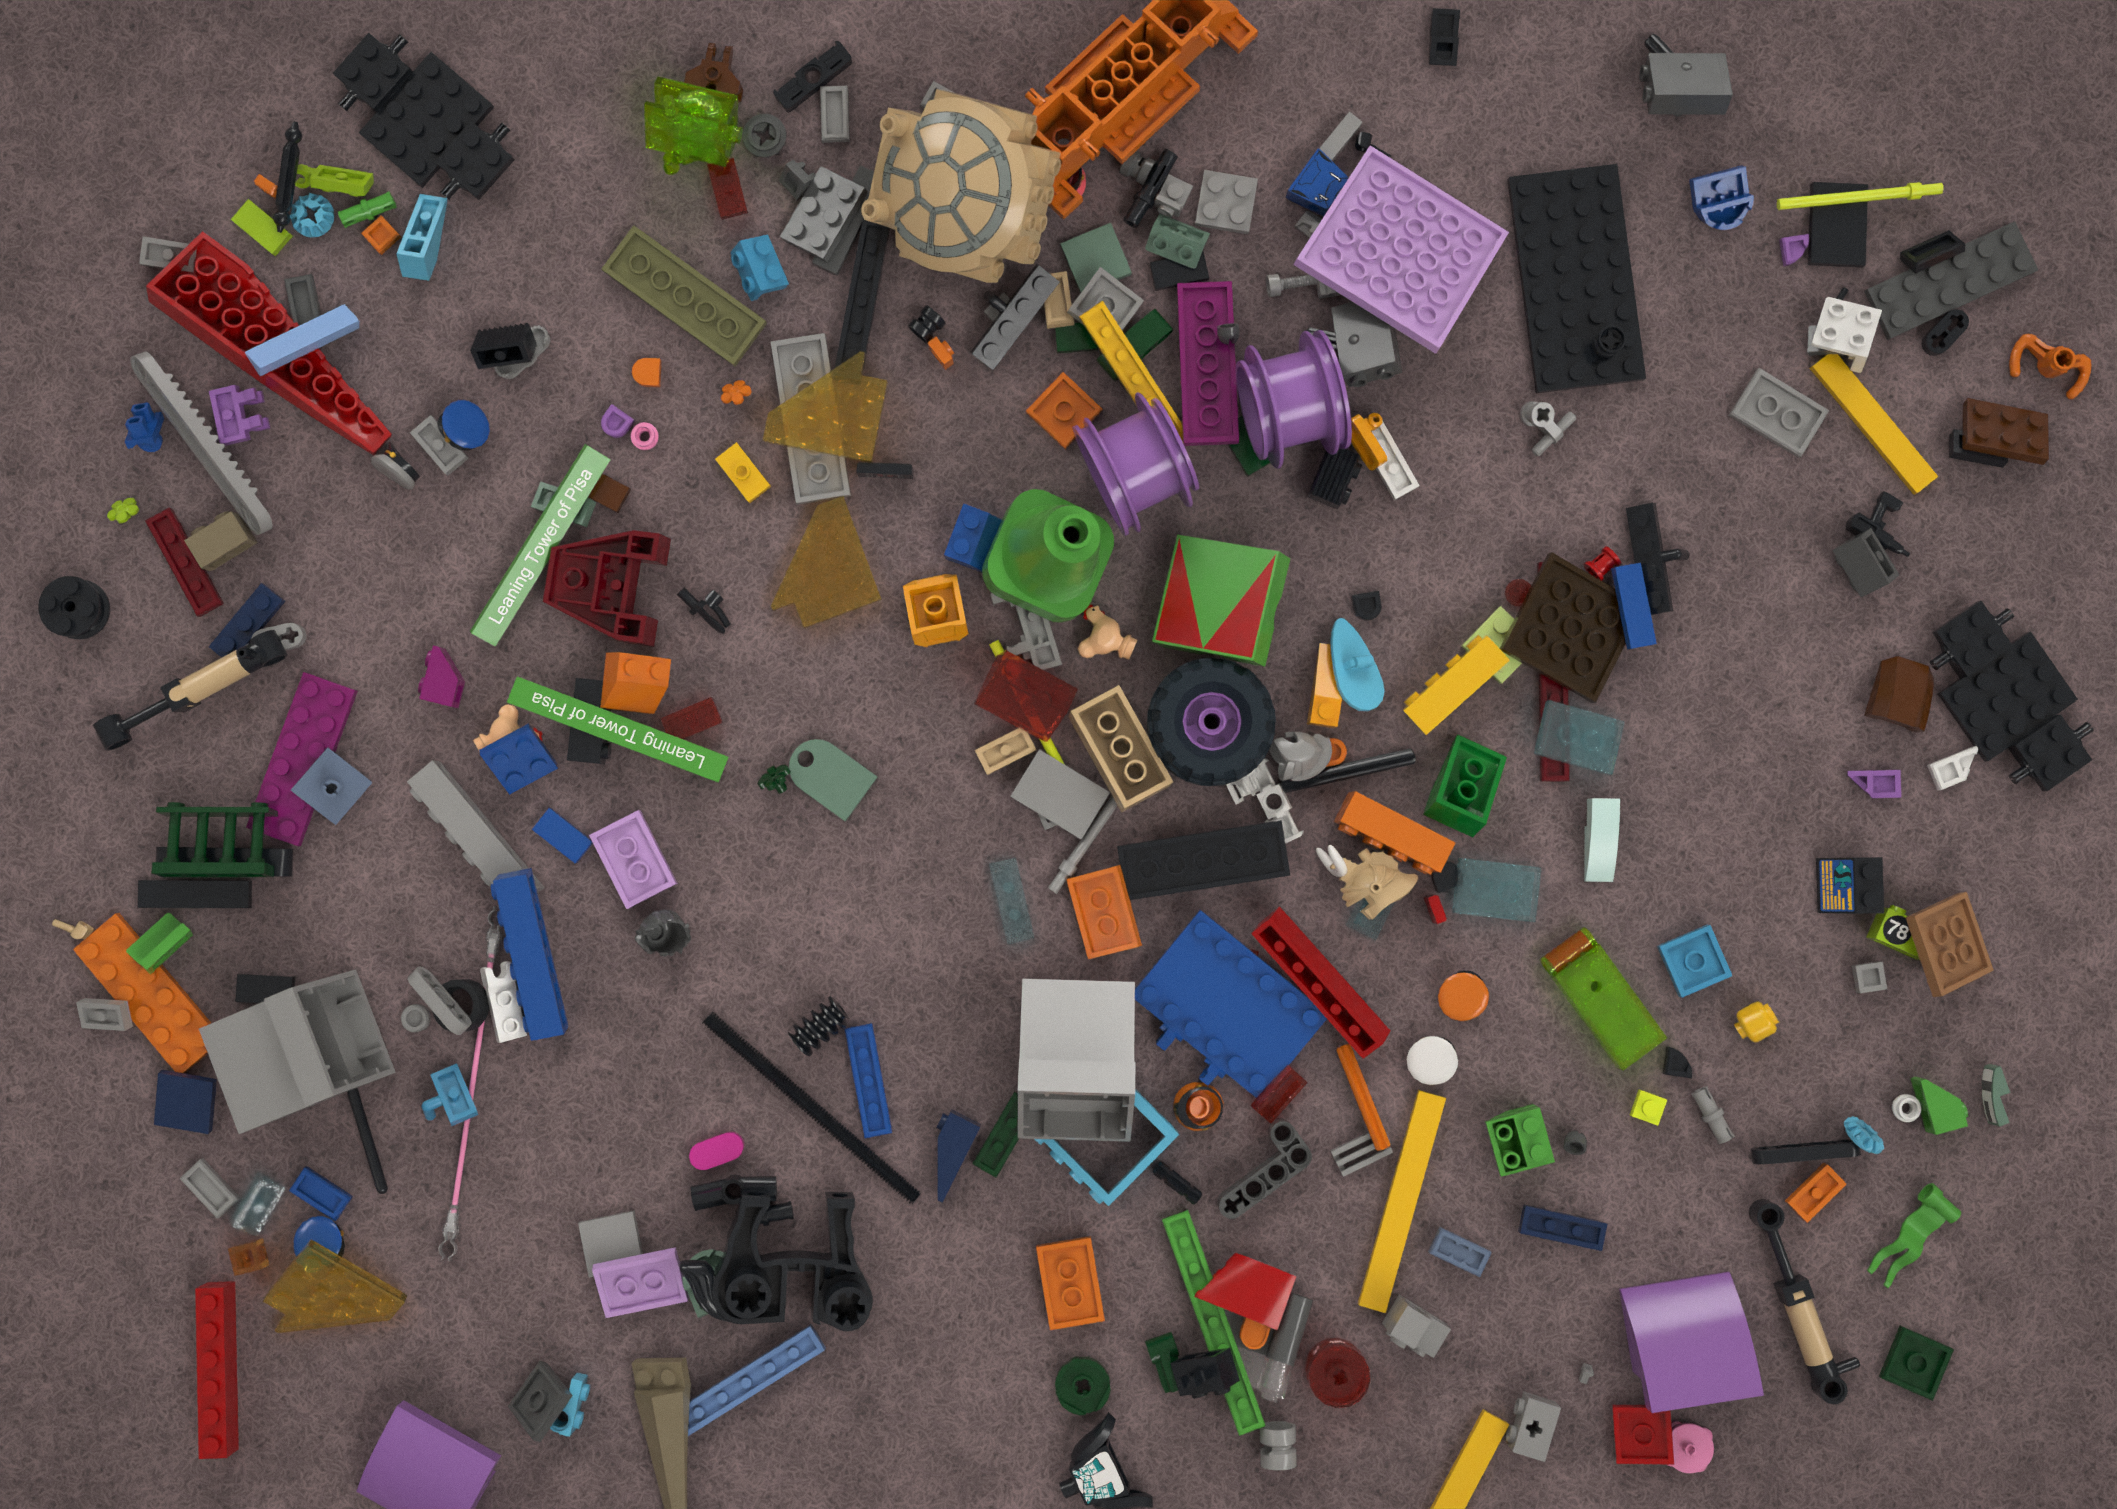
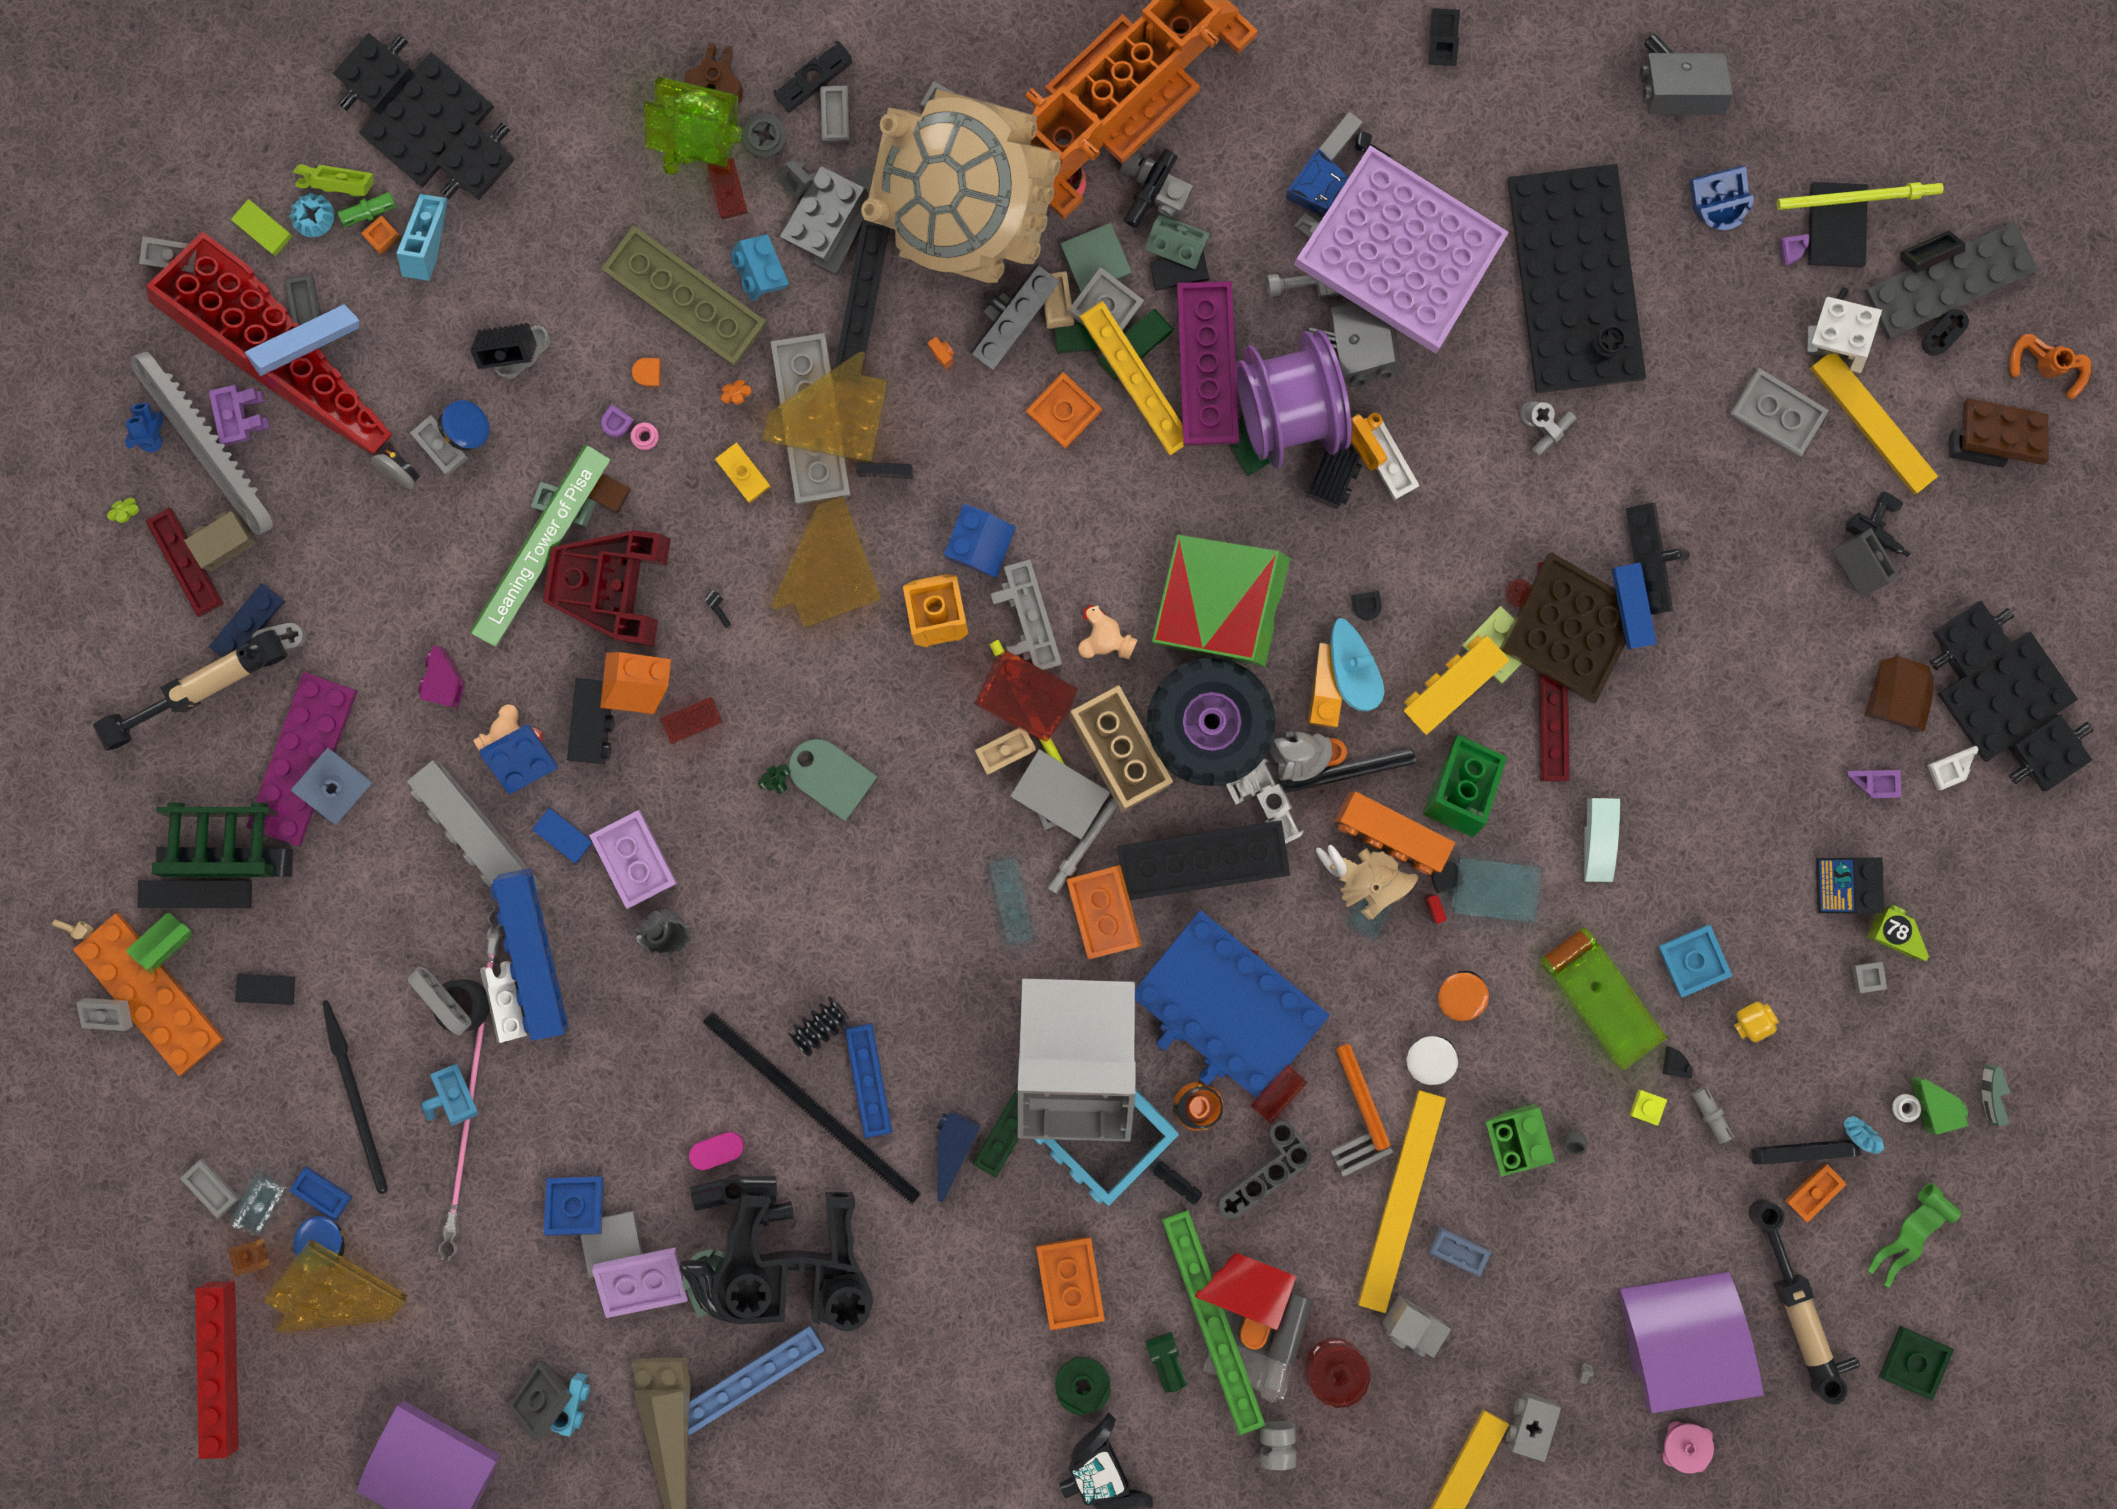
black wheel [38,576,110,640] -> none
dark blue tile [154,1070,217,1134] -> none
light grey piece [199,969,396,1134] -> none
orange tile [254,174,278,199] -> none
black wheel [273,121,302,233] -> none
light grey tile [401,1004,431,1032] -> none
bright green tile [507,676,728,783] -> none
black piece [677,587,725,634] -> none
black wheel [908,305,946,344] -> none
bright green cone [982,489,1114,623] -> none
medium lavender wheel [1072,392,1199,536] -> none
black brick [1170,1348,1240,1399] -> none
light grey plate [1195,170,1258,234] -> none
dark grey hinge [1217,323,1240,345] -> none
red brick [1251,906,1391,1059] -> none
dark blue plate [1518,1204,1608,1251] -> none
clear light blue tile [1534,700,1625,775] -> none
red bush [1584,546,1621,581] -> none
red plate [1613,1405,1674,1465] -> none
medium nougat plate [1906,892,1994,997] -> none
none -> blue plate [544,1177,604,1236]

